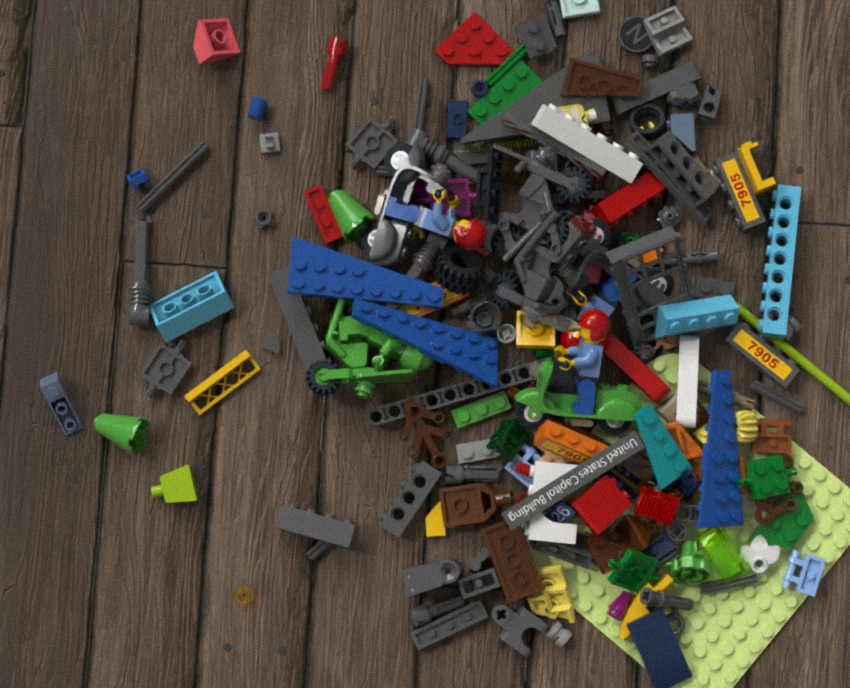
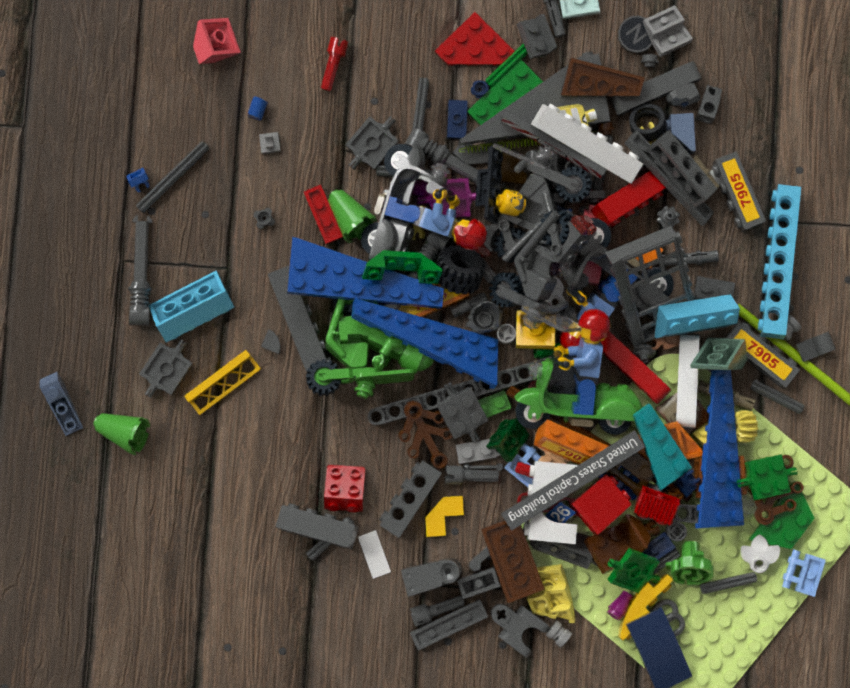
lime torso [151,465,199,503] -> none
clear yellow plate [234,586,254,605] -> none
reddish brown plate [438,482,514,528] -> none
green plant [618,230,639,247] -> none
dark grey pin [640,587,694,611] -> none
clear neon green brick [697,527,746,584] -> none
yellow panel [737,141,776,196] -> none
dark orange plate [751,418,792,454] -> none
none -> red bracket [324,465,365,513]
none -> white sticker [358,530,391,579]
none -> green slope [362,250,442,284]
none -> dark grey plate [436,383,488,442]
none -> yellow head [496,189,526,217]
none -> sand green slope [690,338,747,370]
none -> dark grey panel [796,331,836,362]

